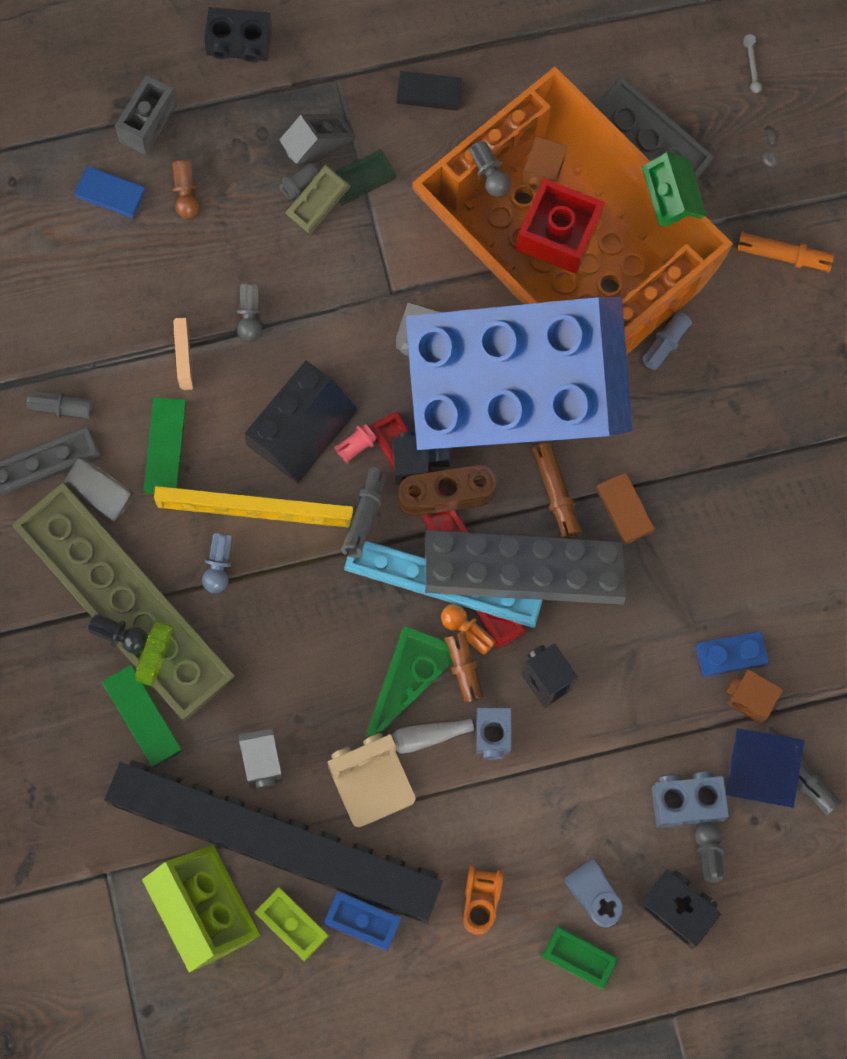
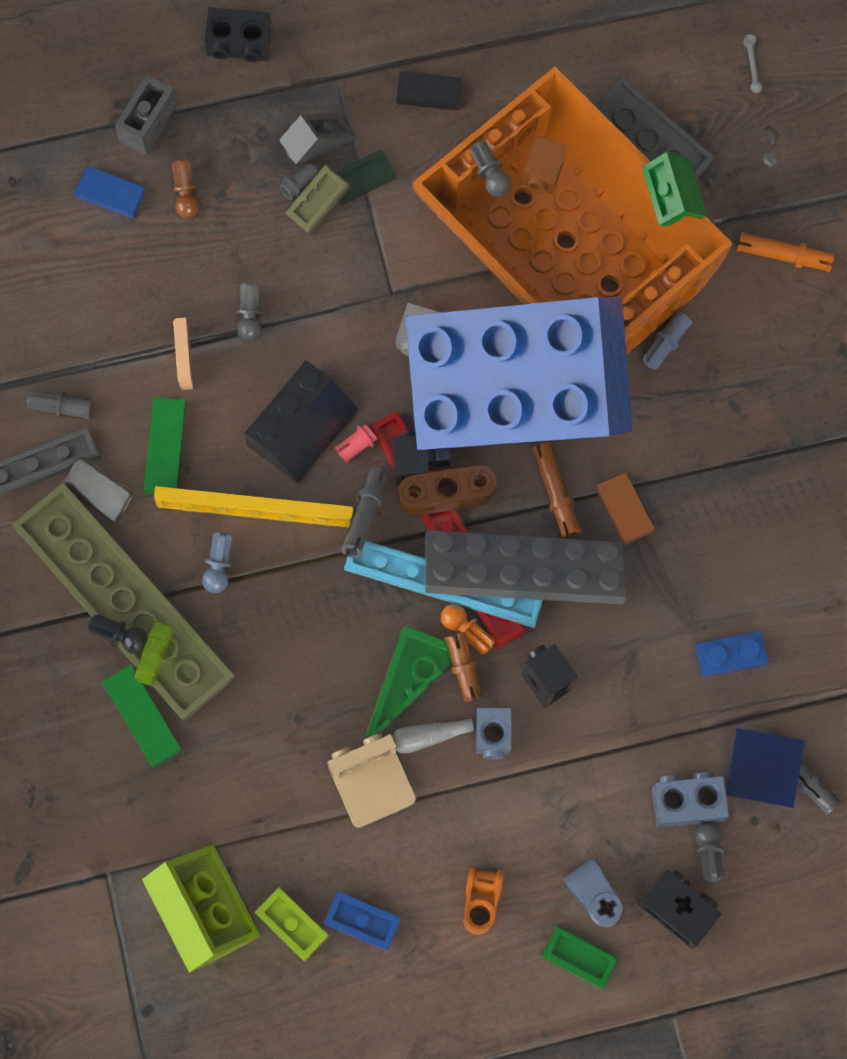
black brick [104,760,443,924] -> none
slope [238,728,283,789] -> none
red brick [516,178,605,274] -> none
dark orange brick [726,669,783,724] -> none

